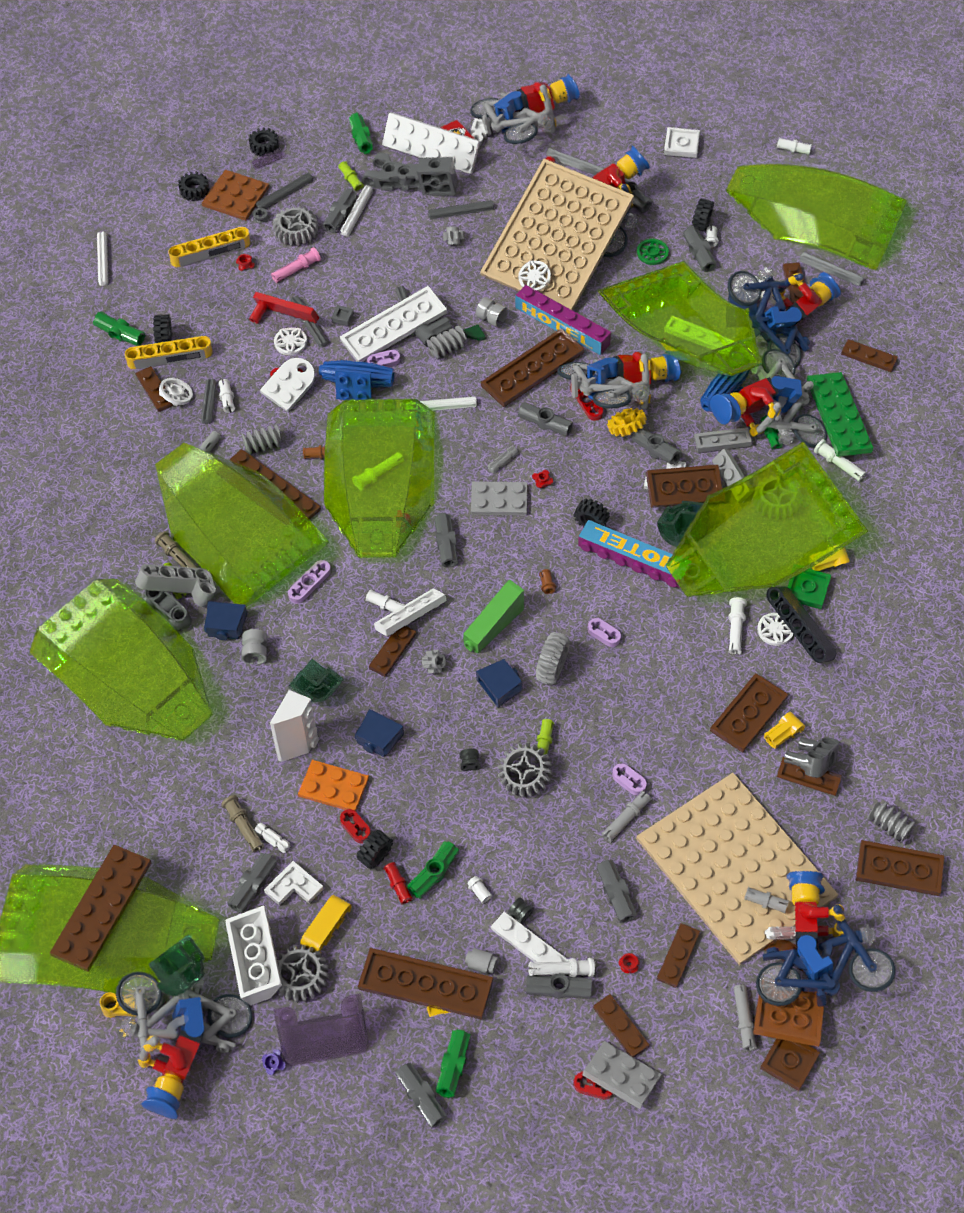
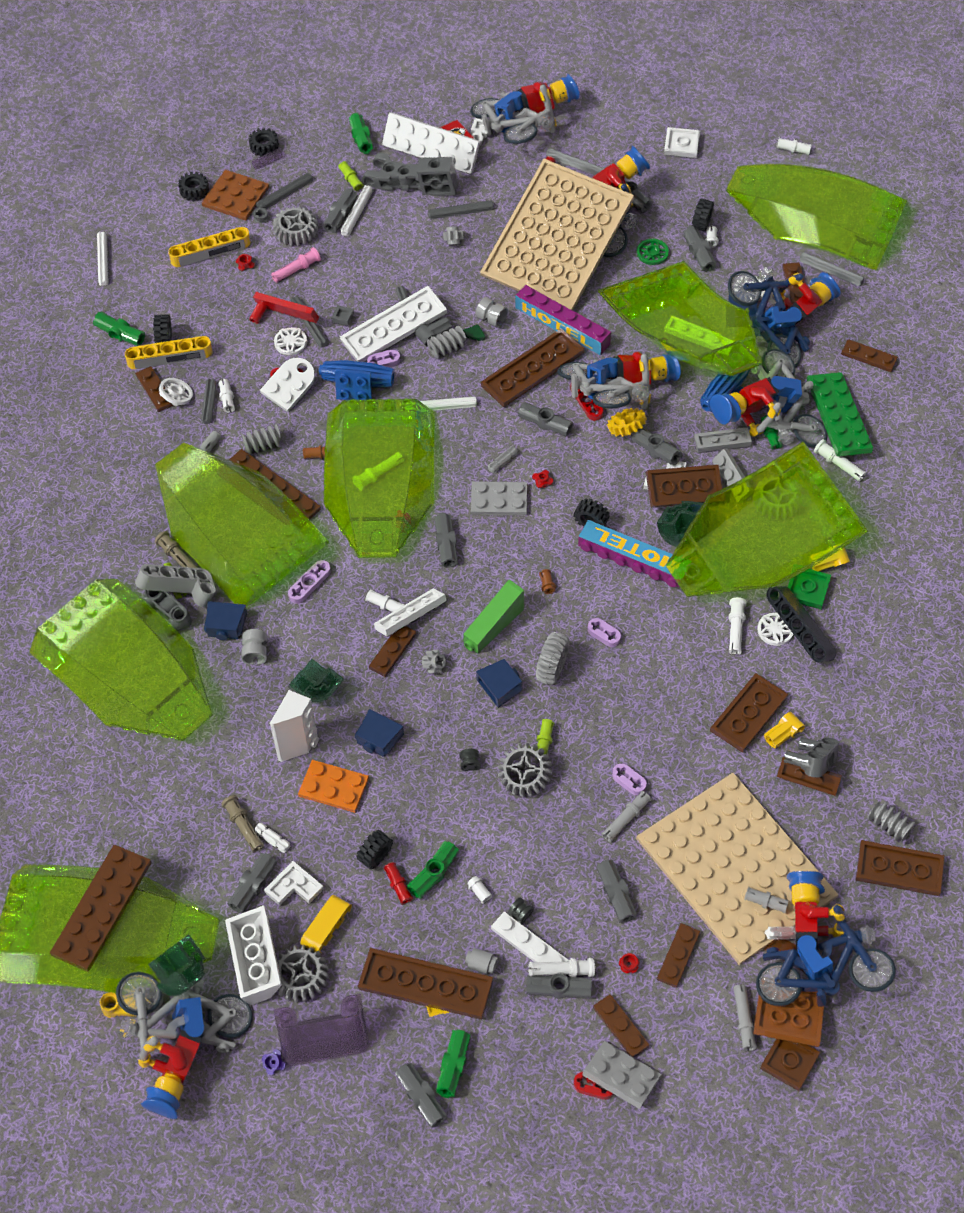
red beam [340,809,371,843] -> none
white wheel [518,261,551,292] -> none

